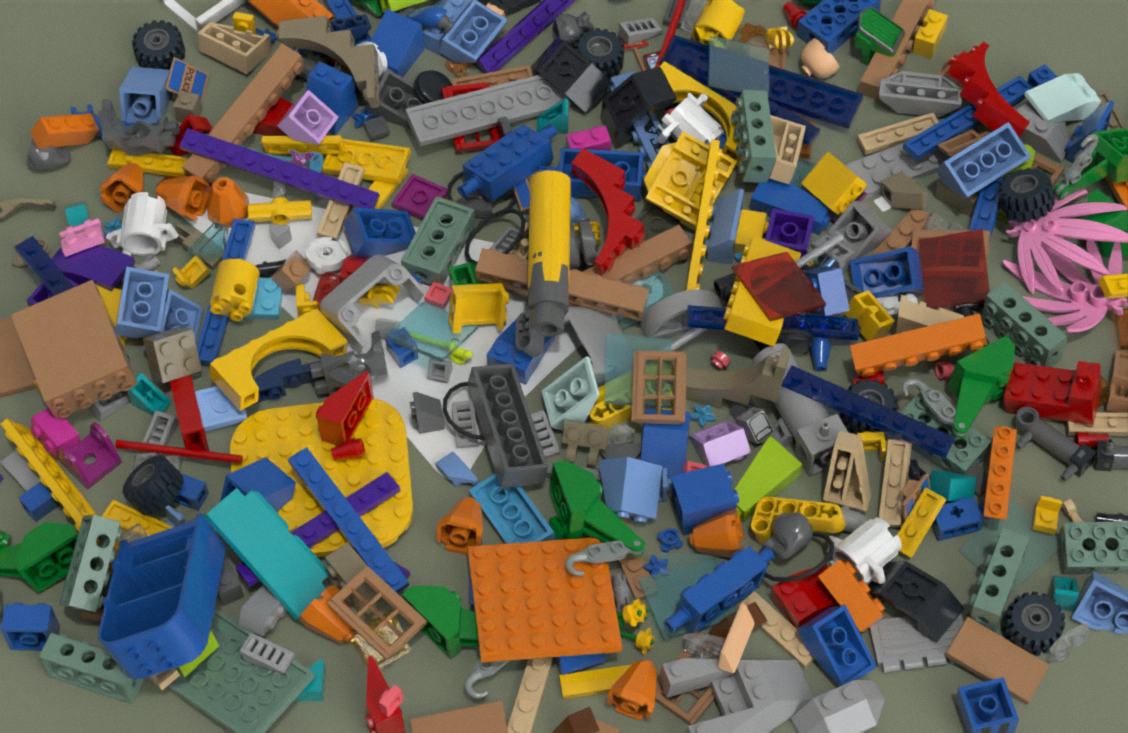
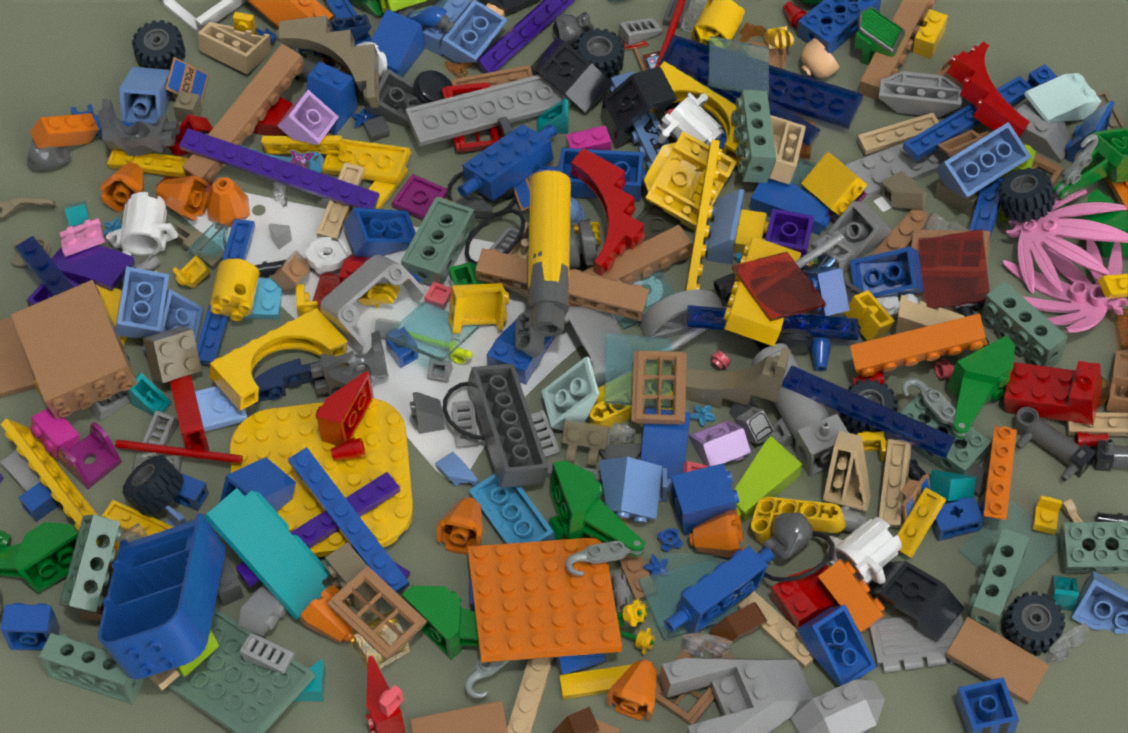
yellow piece [248,197,312,225] -> none
light nougat slope [717,603,754,673] -> none

